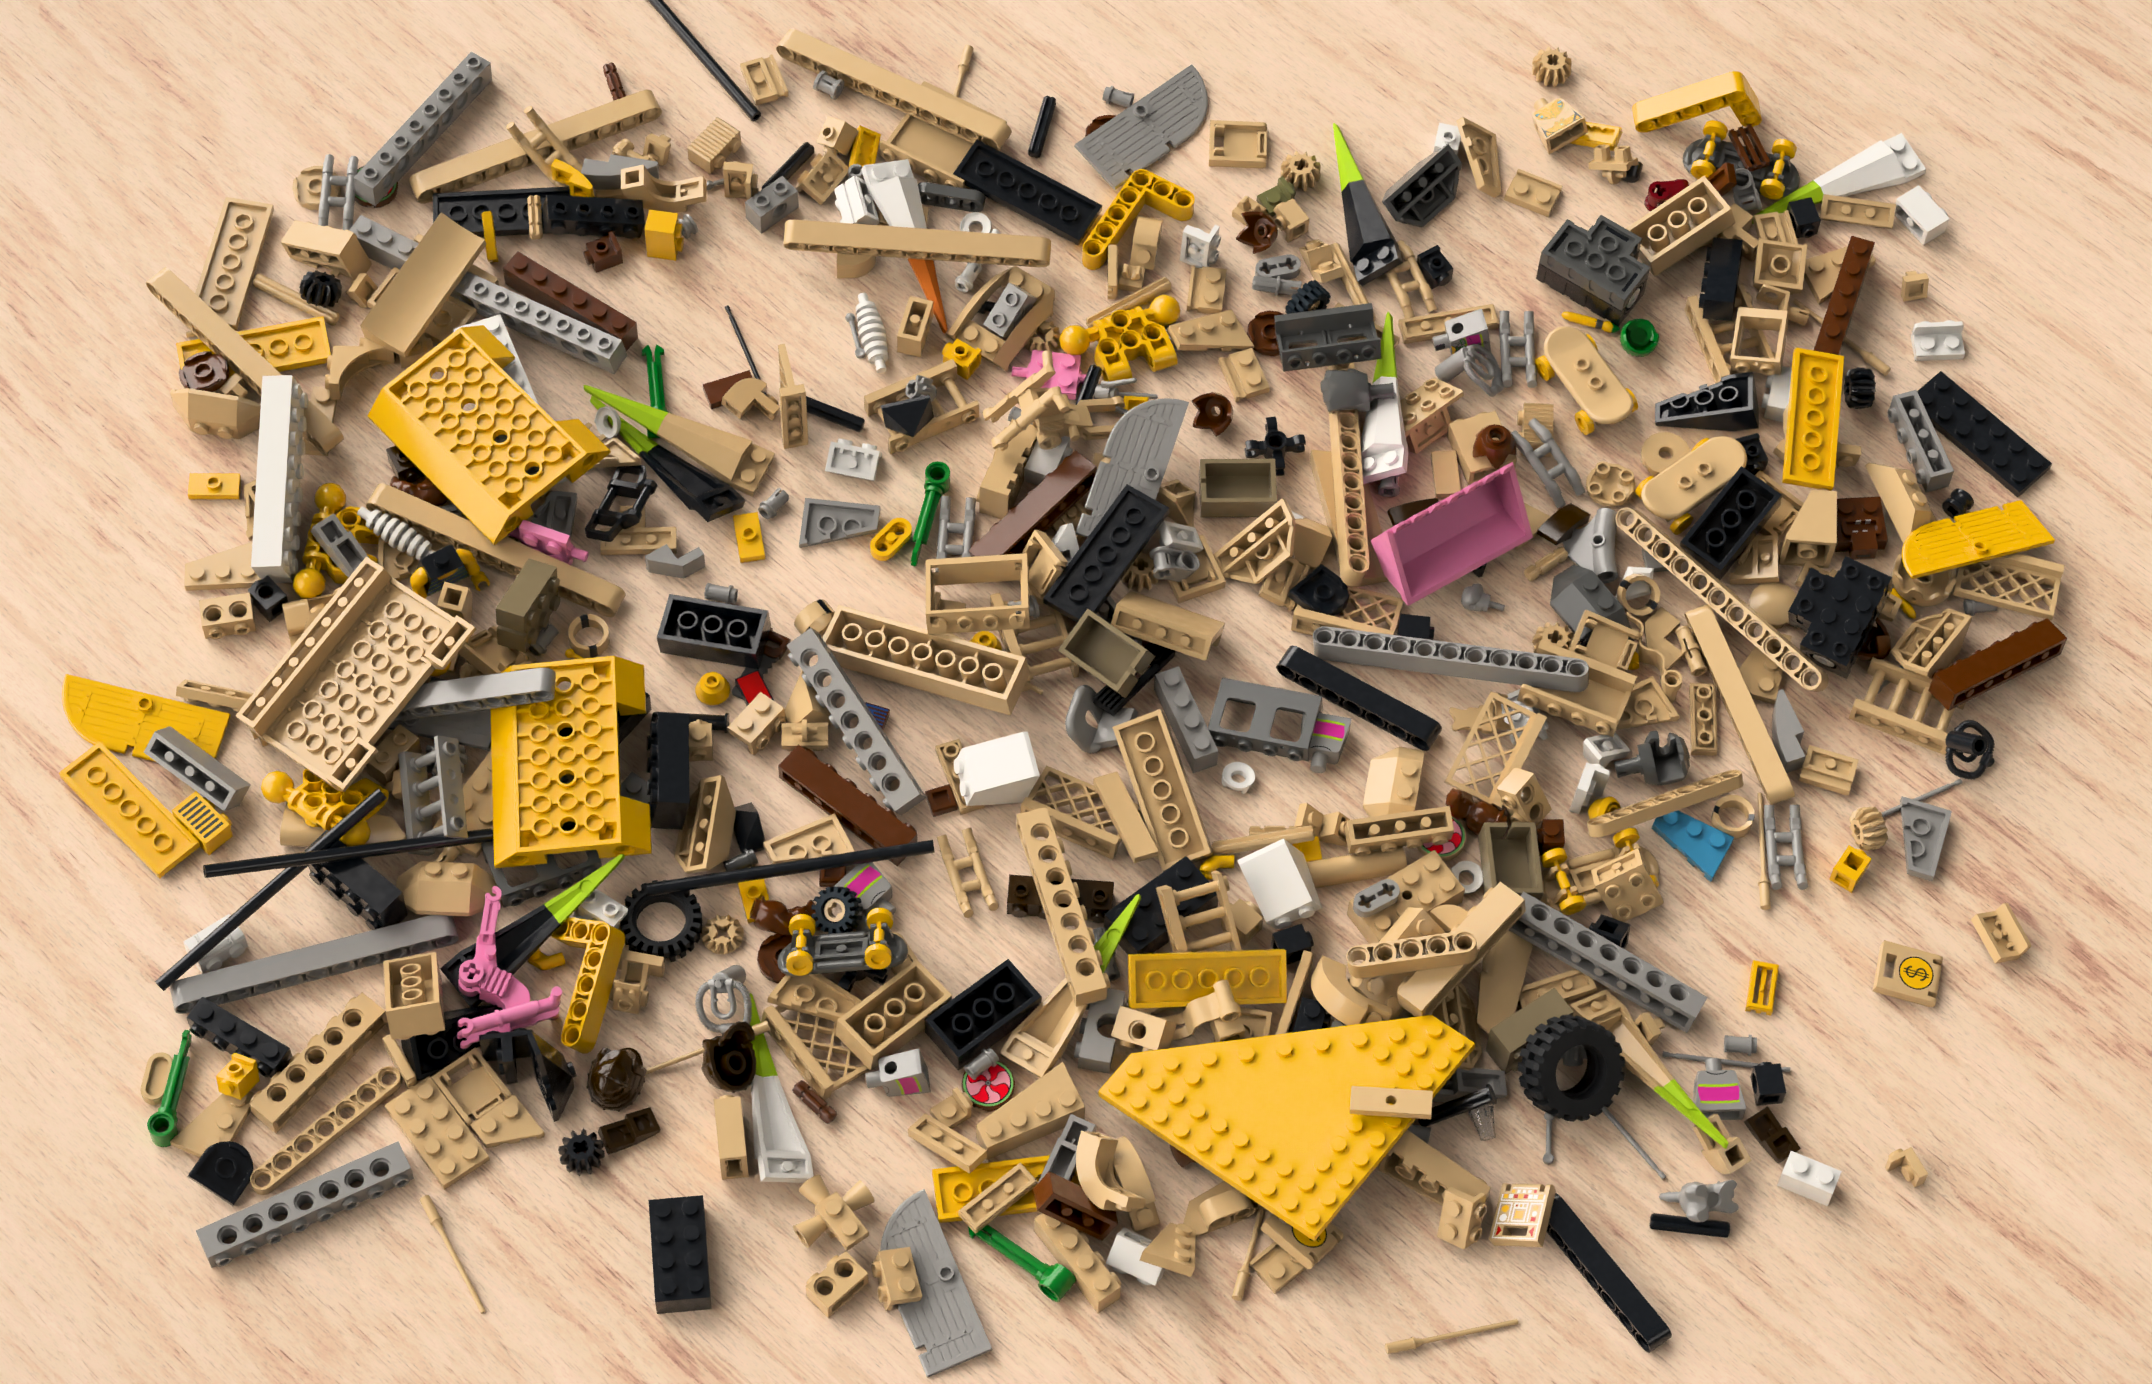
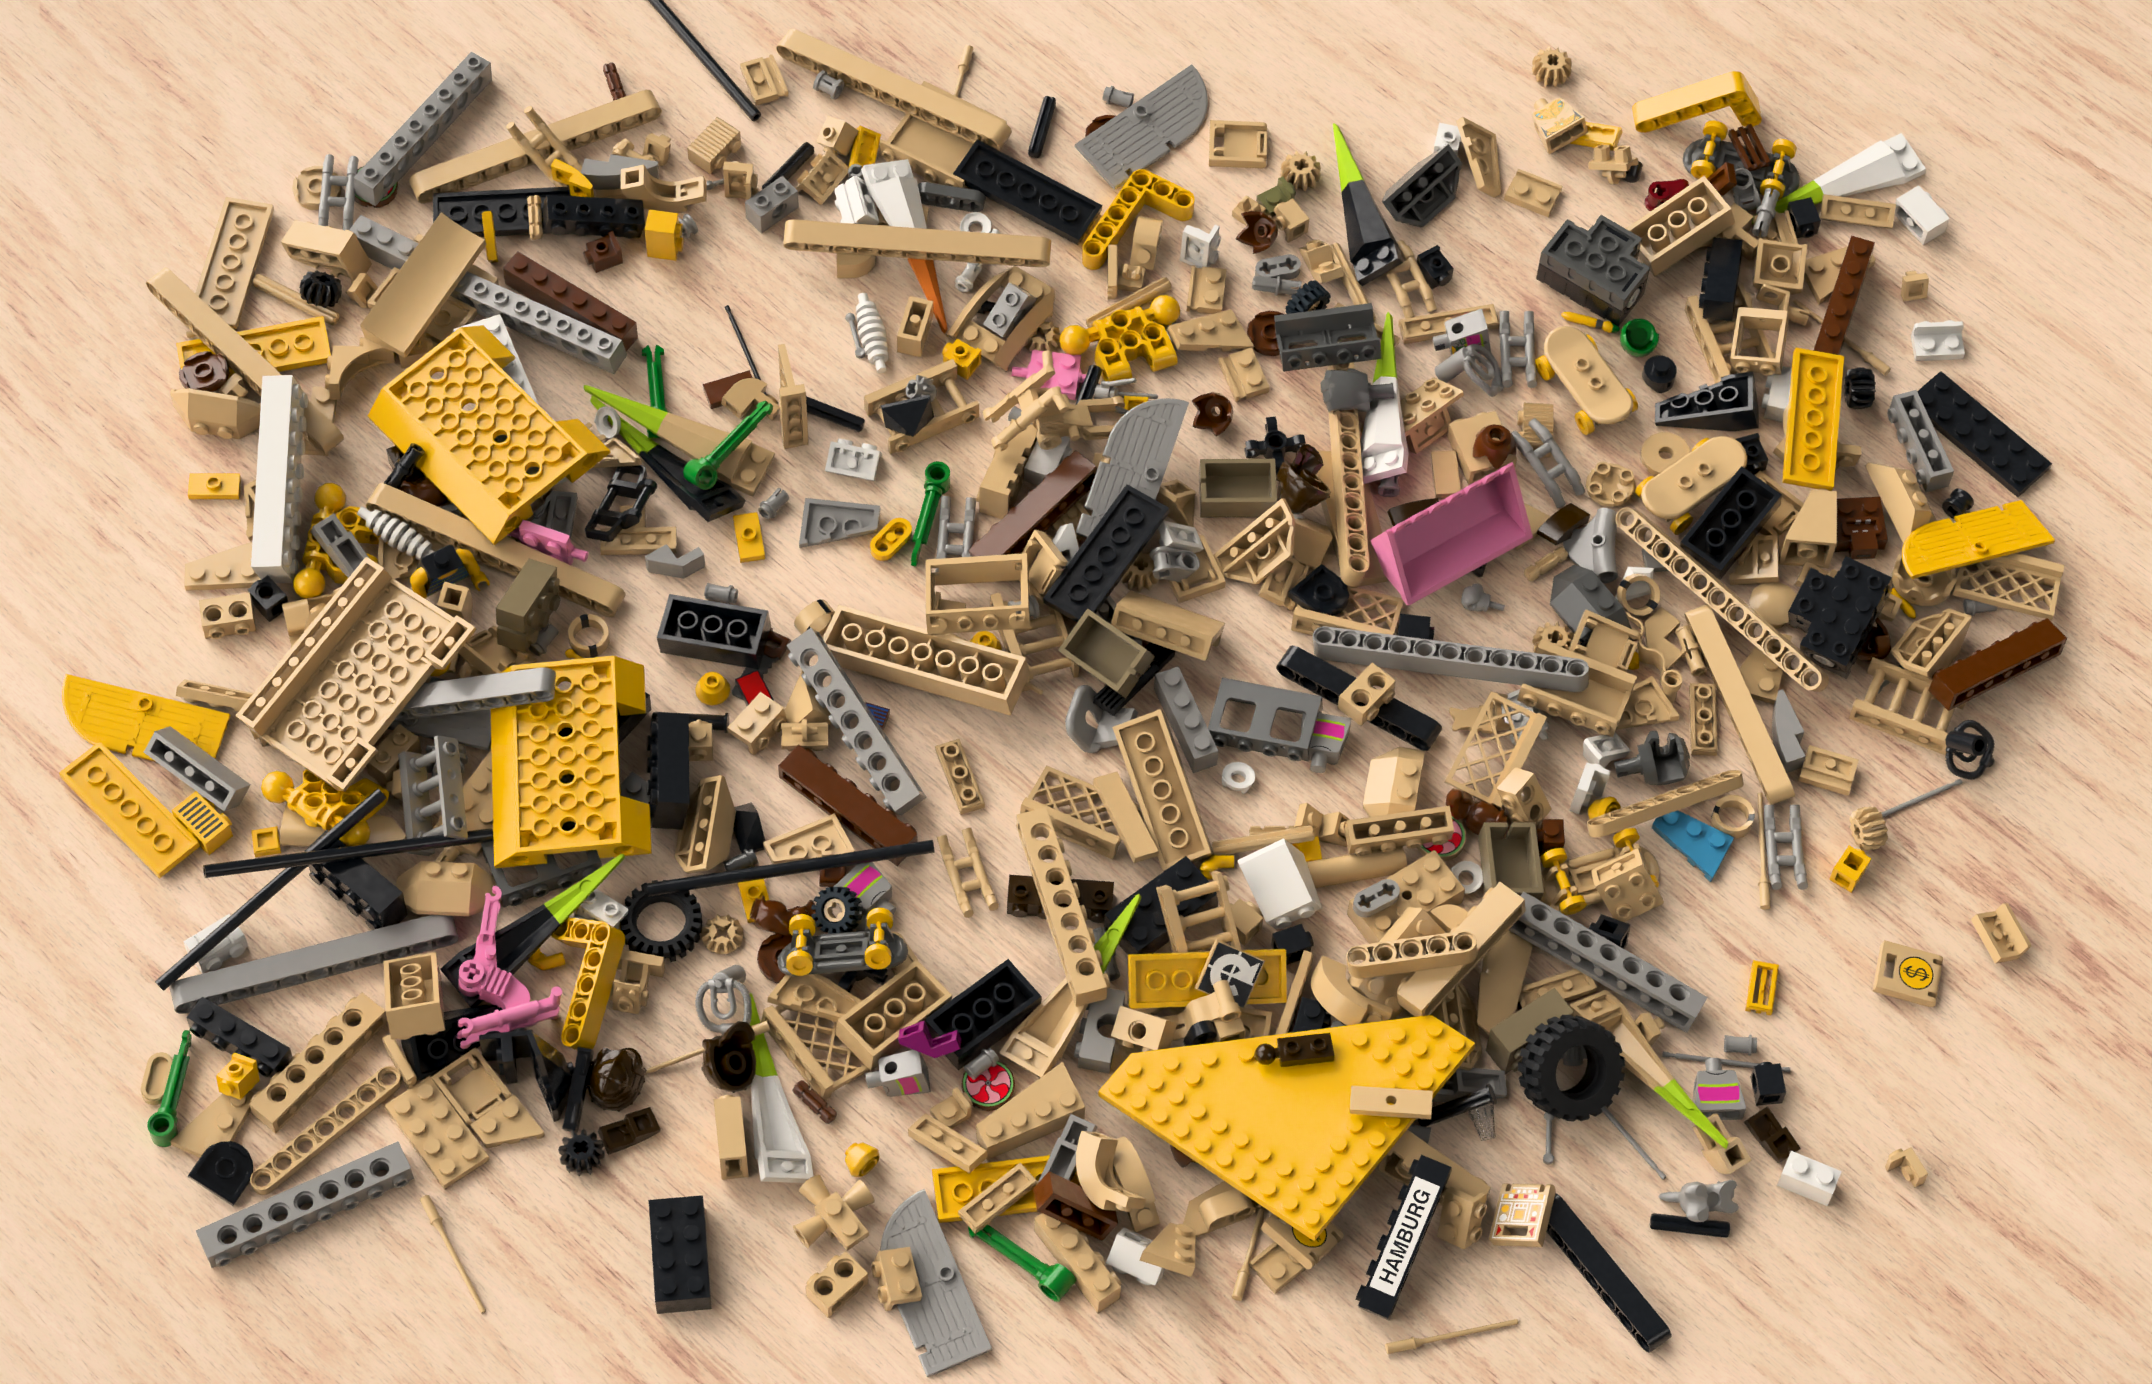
reddish brown tile [925,784,958,817] -> none
white slope [954,732,1040,806] -> none
light grey wing [1900,796,1952,881] -> none
none -> yellow tile [251,826,281,857]
none -> black pin [384,443,425,490]
none -> black piece [562,1047,594,1133]
none -> green piece [683,401,773,490]
none -> yellow cone [845,1142,880,1177]
none -> magenta slope [898,1021,961,1058]
none -> black beam [1183,1020,1216,1046]
none -> tile [1195,940,1265,1009]
none -> dark brown plate [1255,1033,1334,1067]
none -> dark brown head [1276,444,1331,514]
none -> tan brick [1338,663,1396,726]
none -> black brick [1355,1154,1452,1321]
none -> black piece [1642,355,1677,393]
none -> light grey pin [1752,188,1780,237]

